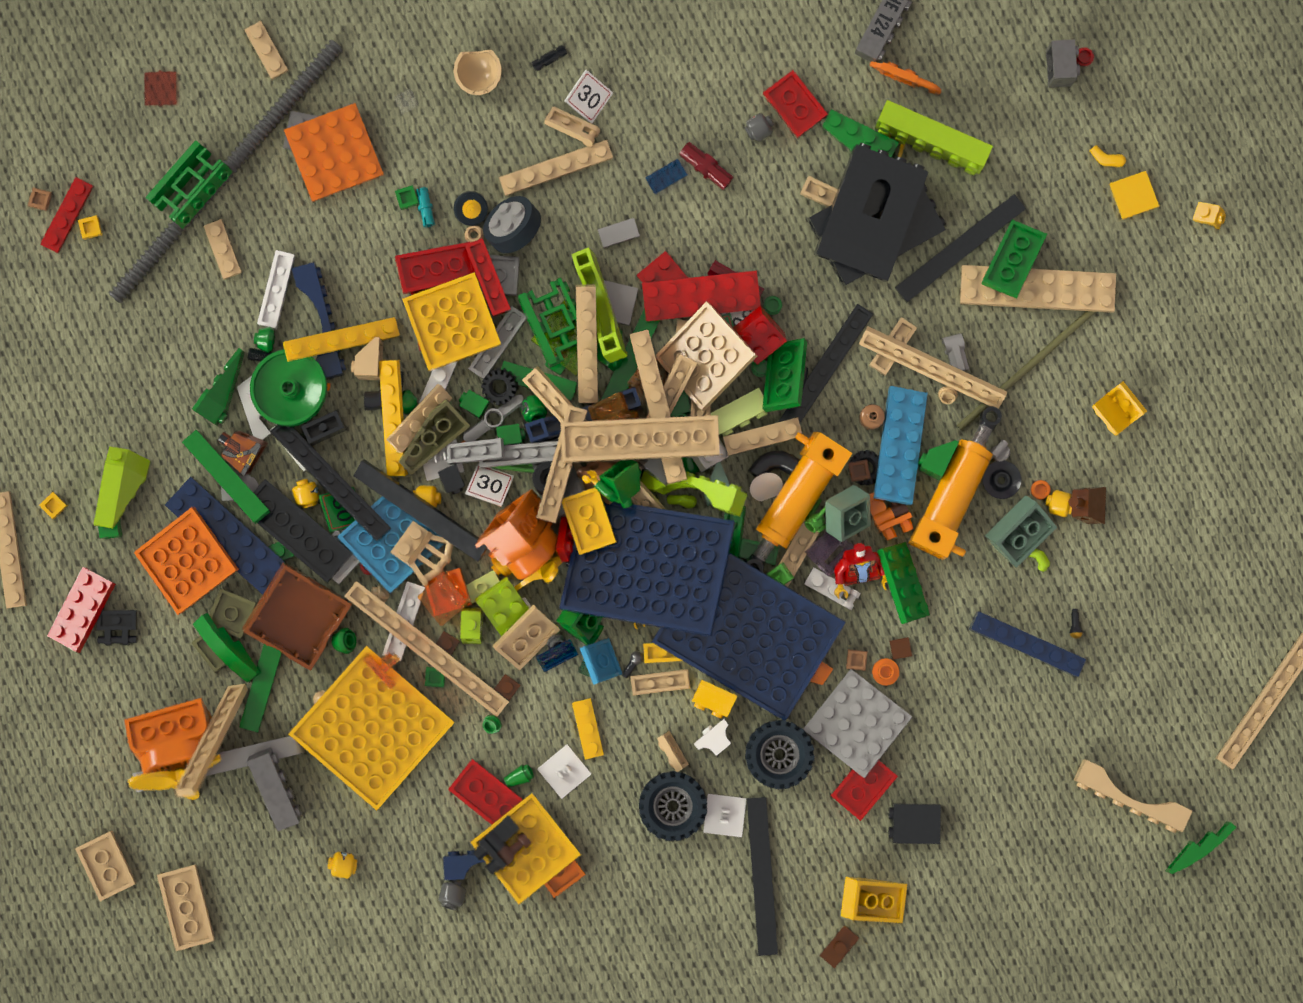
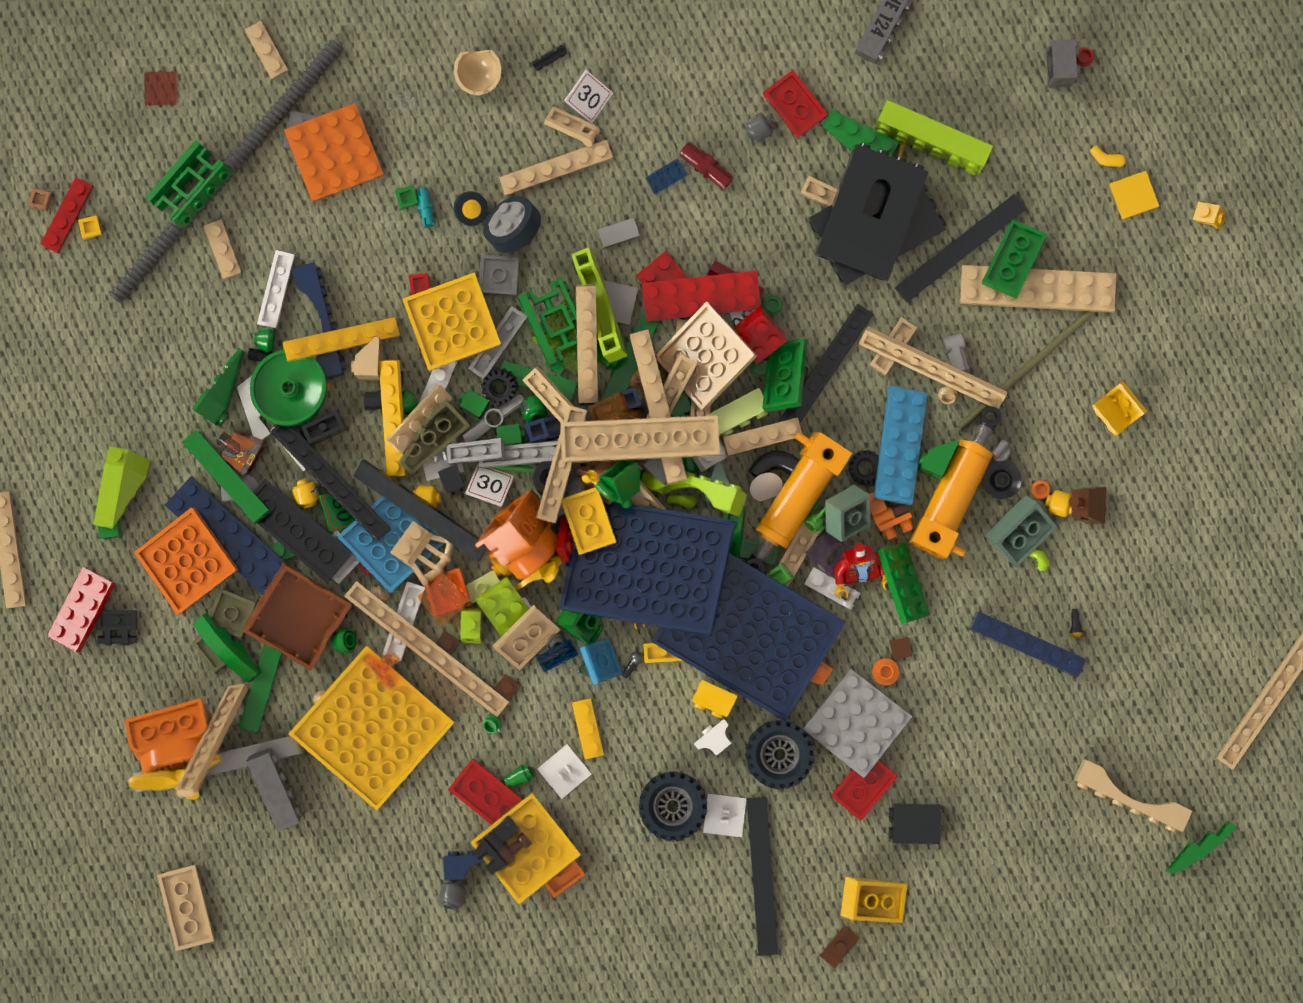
yellow plate [39,492,68,519] -> none
tan plate [75,831,137,901] -> none
yellow head [327,852,357,879] -> none
red plate [395,242,478,294] -> none
green tile [425,667,445,688] -> none
tan plate [465,225,484,243] -> none
red plate [465,238,511,317] -> none
tan tile [630,669,690,695] -> none
tan plate [657,731,689,772] -> none
medium nougat tile [846,649,868,671] -> none
reddish brown tile [848,460,871,482] -> none
medium nougat head [859,404,885,430] -> none
orange plate [869,61,941,95] -> none

